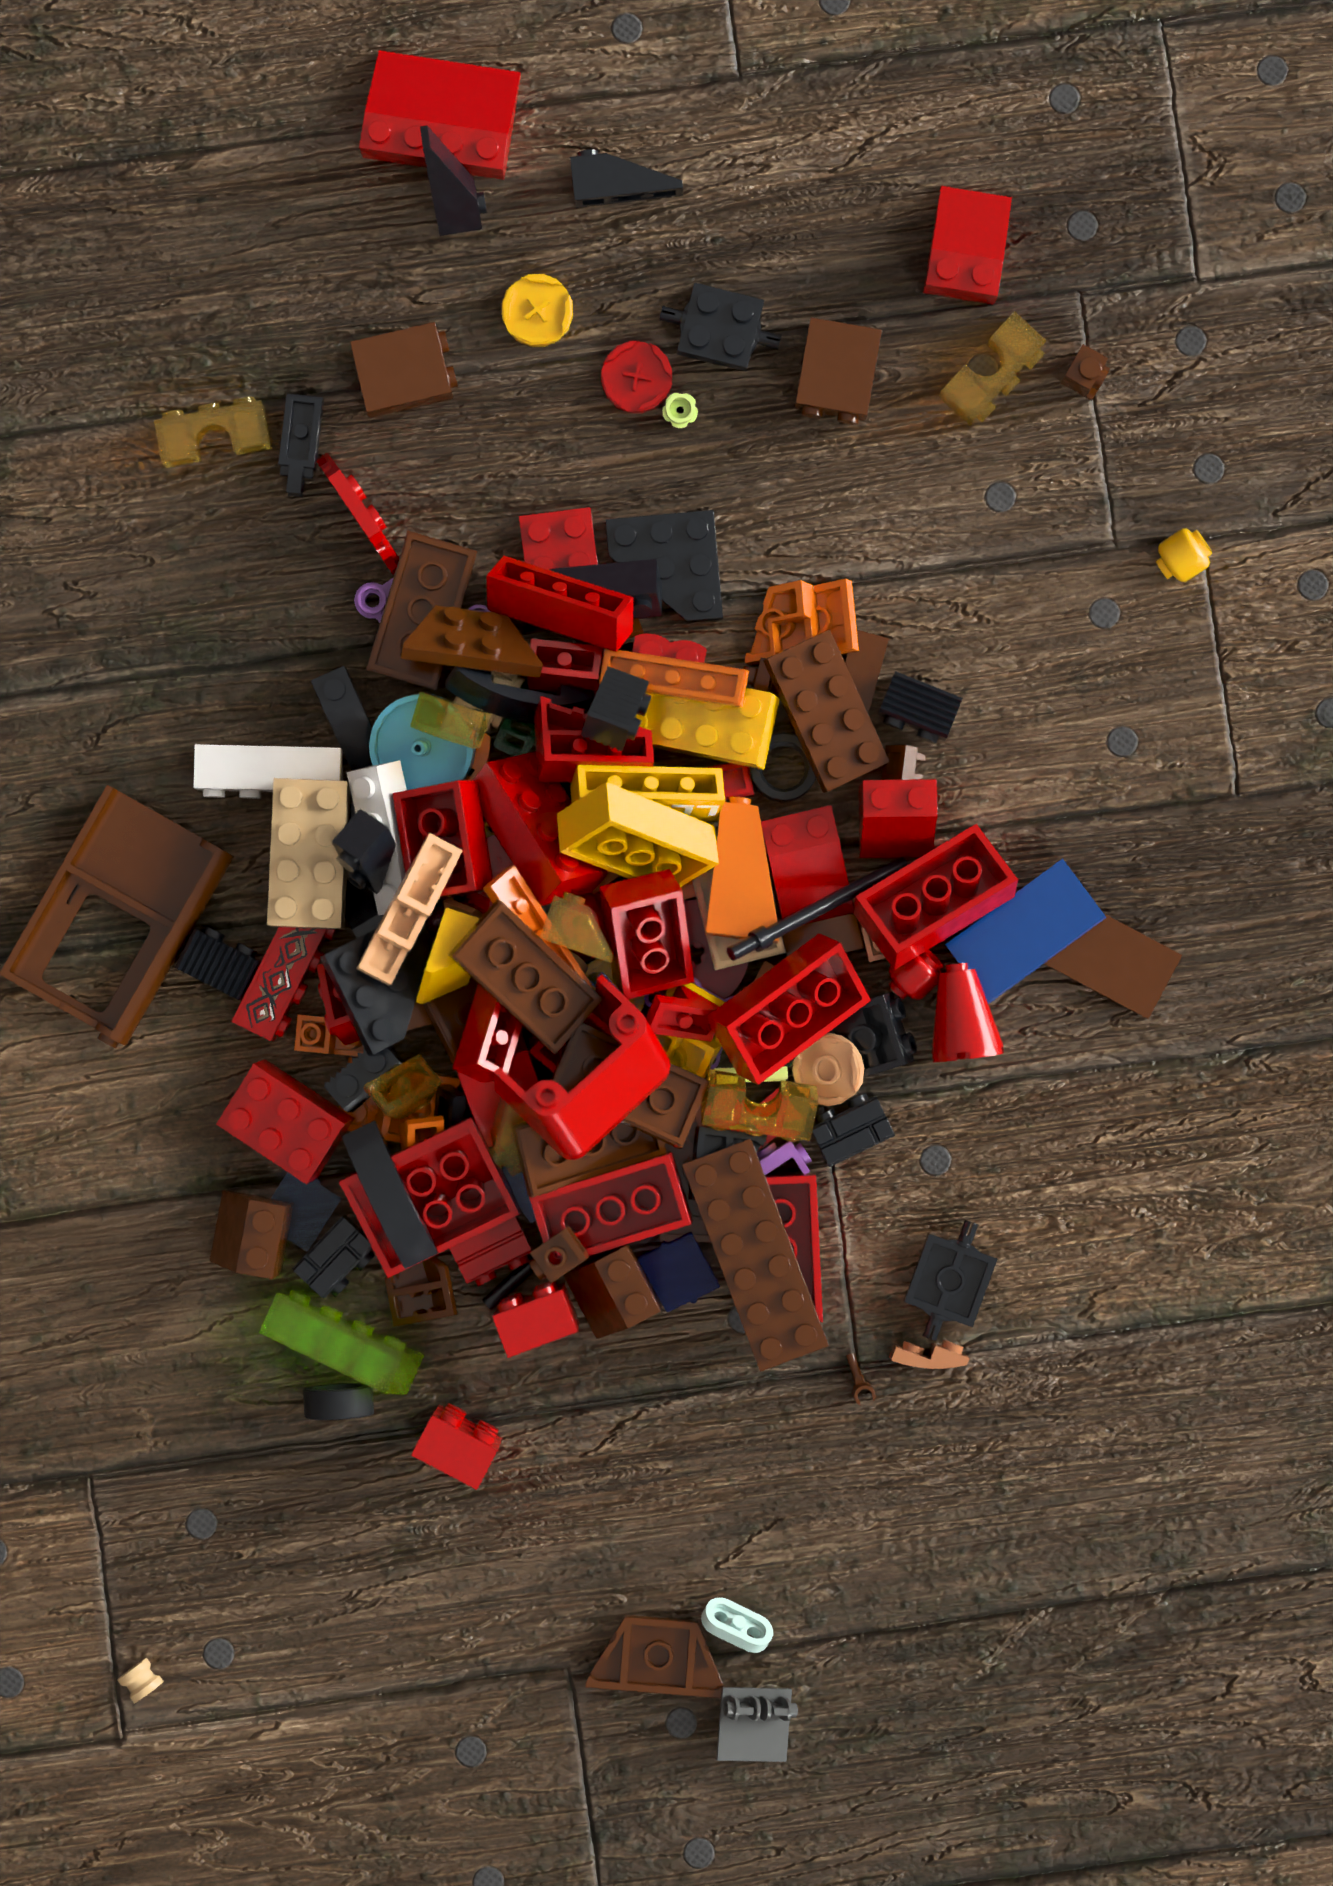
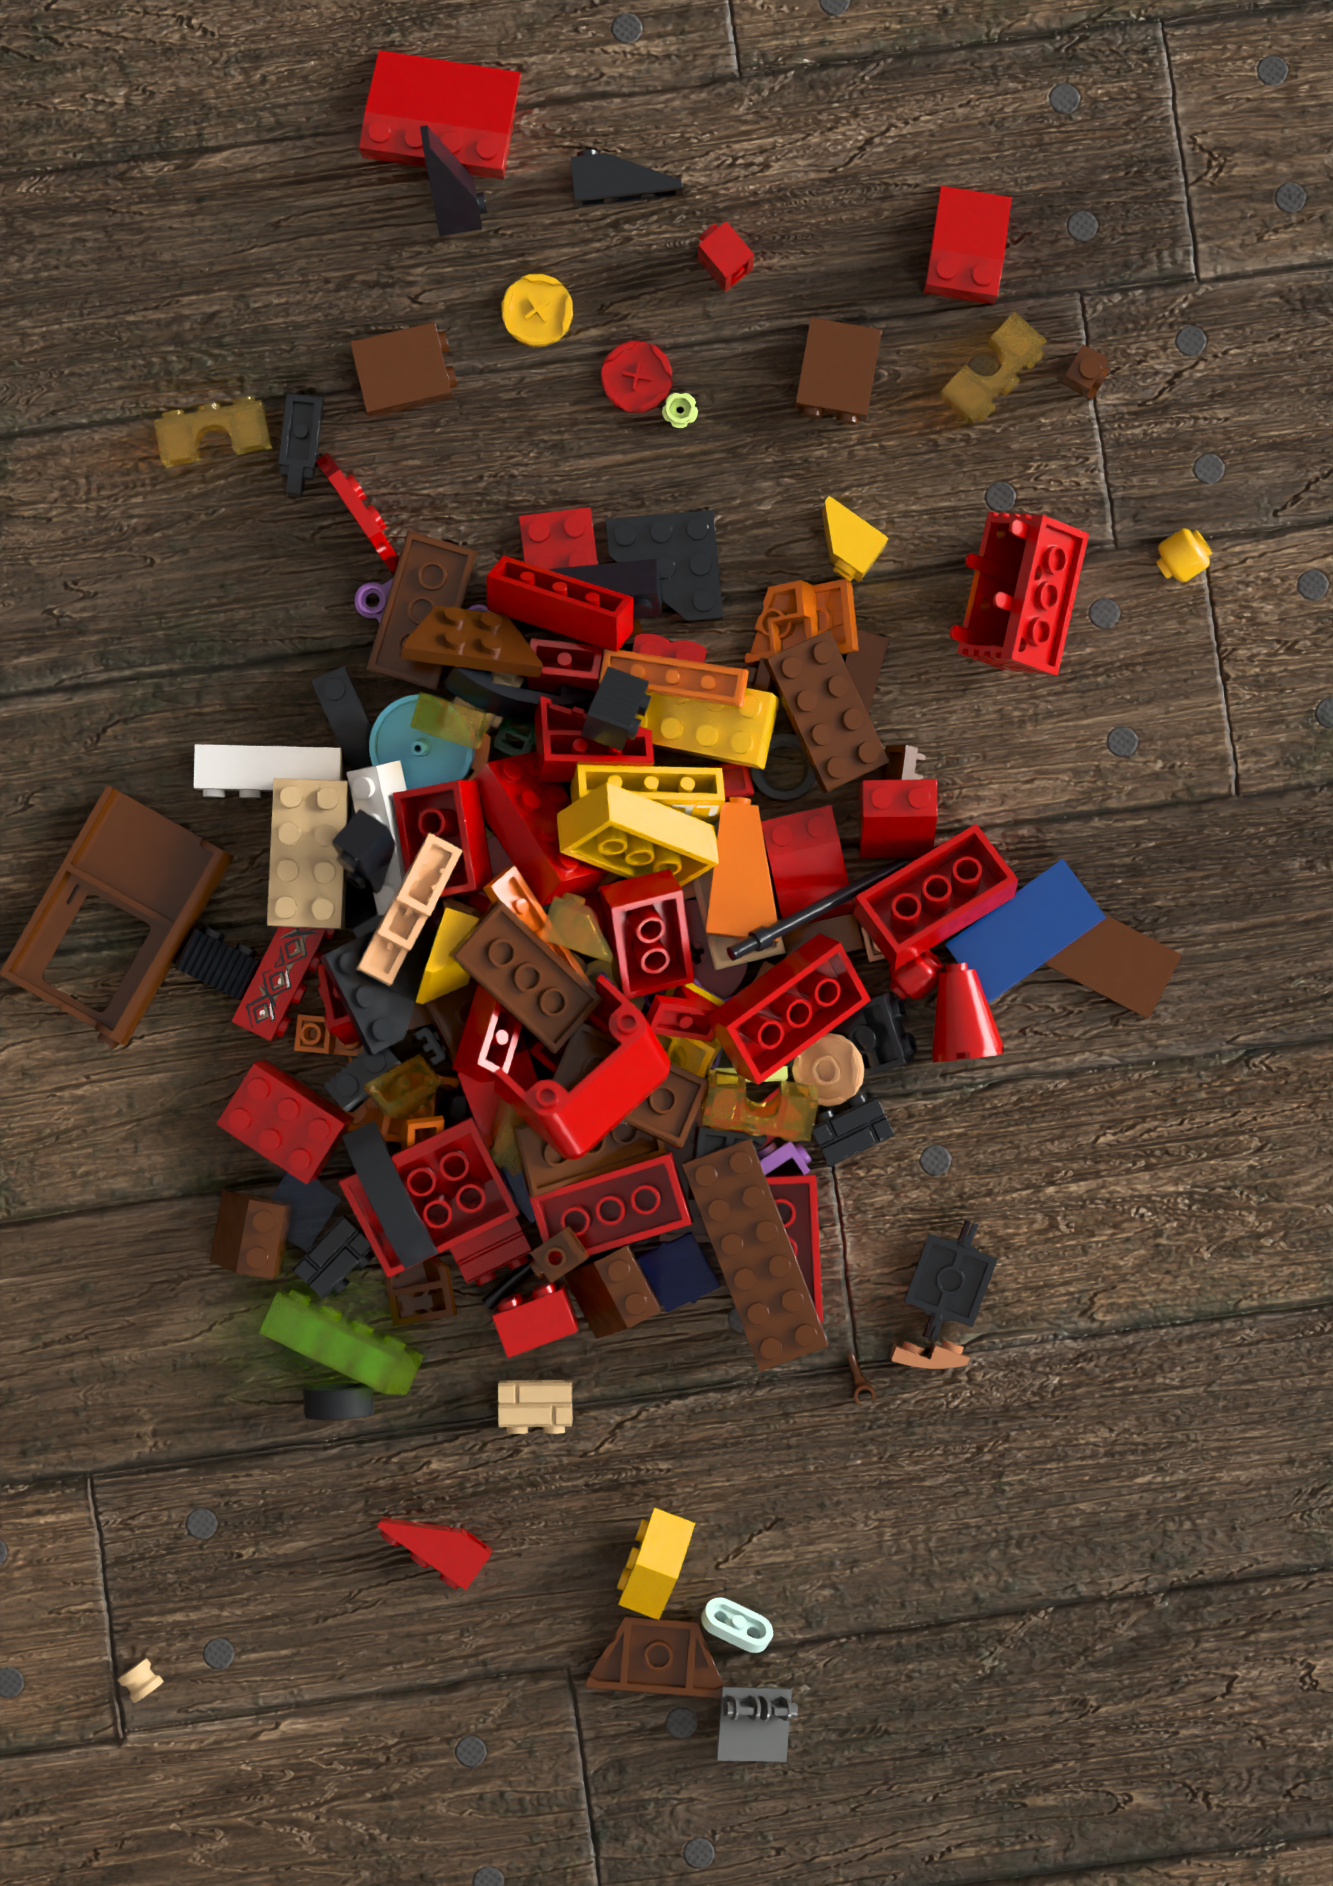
red brick [411,1403,503,1490] -> none
black plate [659,282,782,372] -> none
black brick [878,671,963,744] -> none
none -> red slope [377,1517,493,1590]
none -> black tile [415,1025,449,1065]
none -> tan brick [498,1380,573,1434]
none -> yellow brick [616,1508,695,1620]
none -> red brick [697,221,754,292]
none -> yellow slope [822,496,889,583]
none -> red piece [949,511,1089,676]

